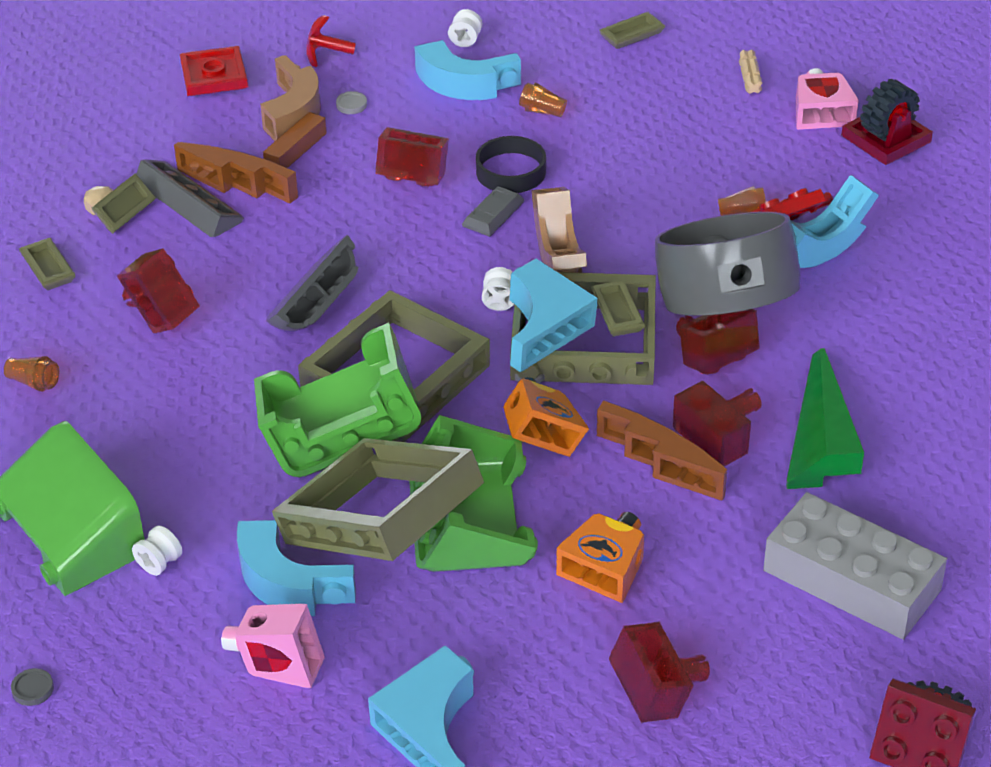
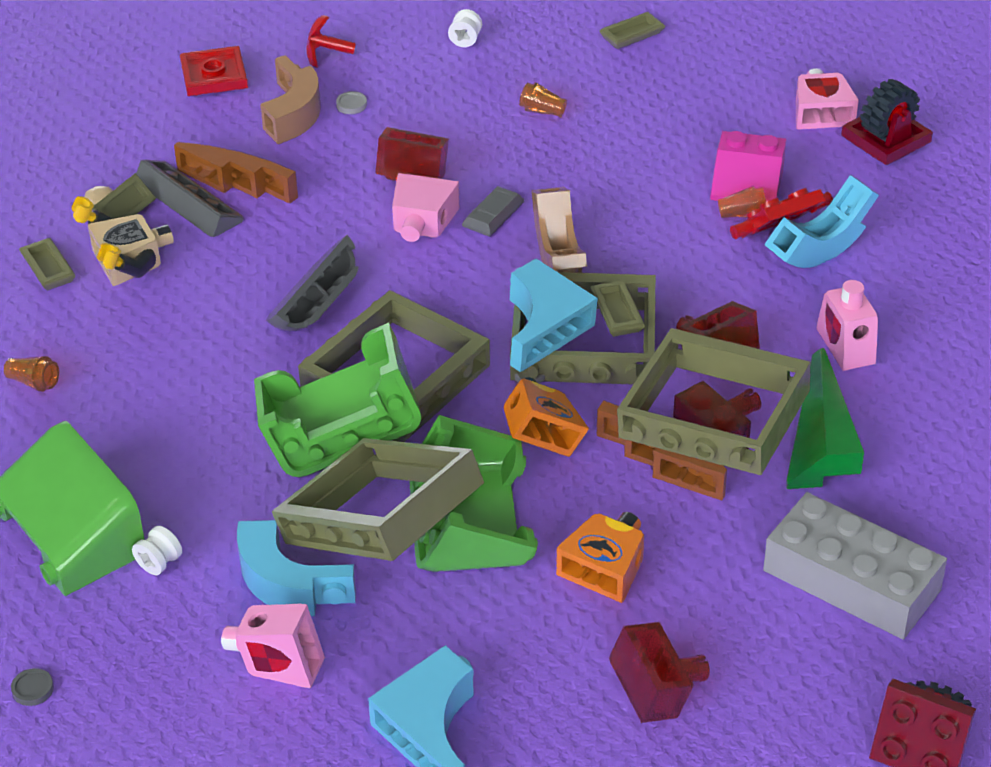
clear red brick [117,248,200,334] -> none
dark orange piece [263,112,327,168] -> none
medium azure arch [415,40,521,100] -> none
black tyre [476,136,546,193] -> none
white wheel [482,267,514,311] -> none
dark grey cylinder [655,212,800,315] -> none
tan axle [739,49,762,94] -> none
none -> torso [71,196,174,286]
none -> bright pink torso [392,173,459,242]
none -> olive window [617,328,811,475]
none -> dark pink slope [710,131,786,206]
none -> bright pink torso [816,280,878,371]

